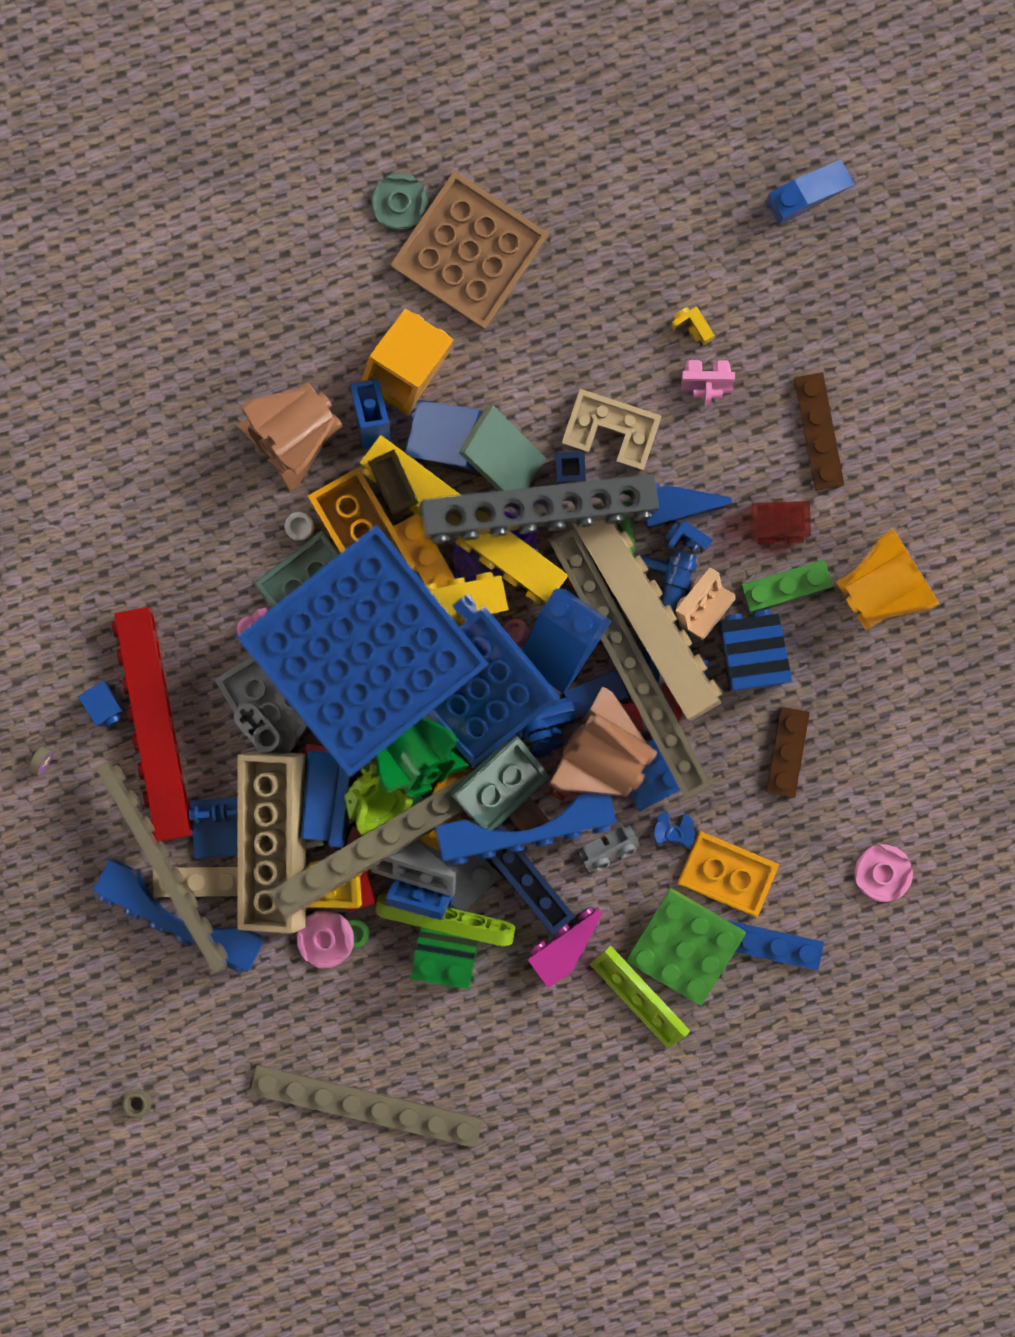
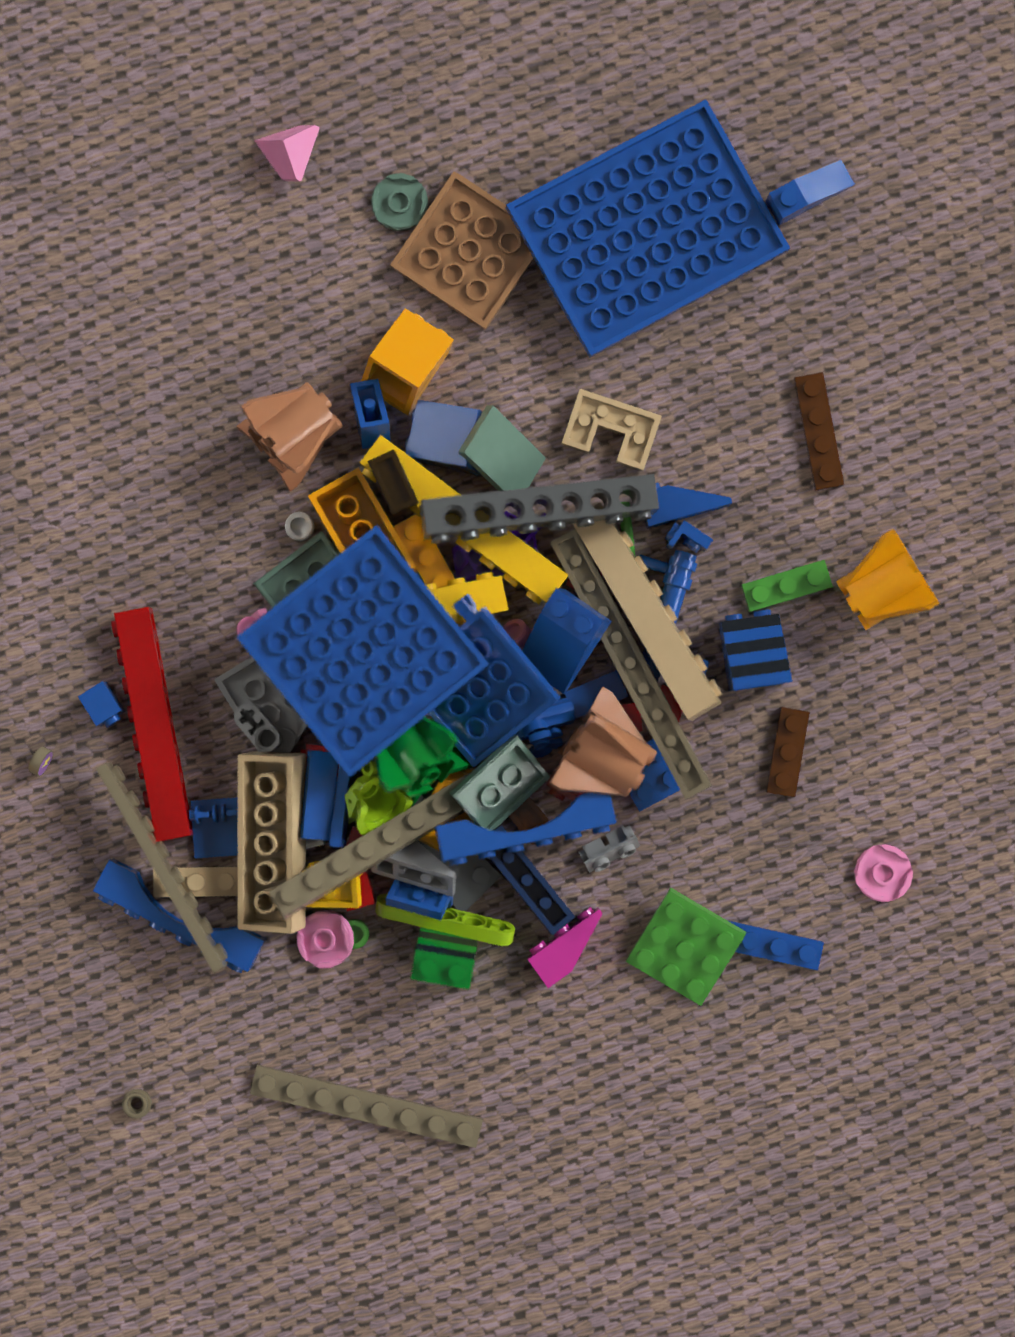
dark blue brick [555,452,586,485] -> none
lime plate [589,945,690,1049] -> none
blue piece [653,811,695,849] -> none
yellow bracket [671,306,715,346] -> none
light nougat bracket [676,567,736,640] -> none
light orange tile [677,831,780,918] -> none
bright pink hips [681,360,735,406] -> none
clear red brick [749,501,811,545] -> none
none -> bright pink slope [255,125,320,182]
none -> blue plate [506,99,790,358]

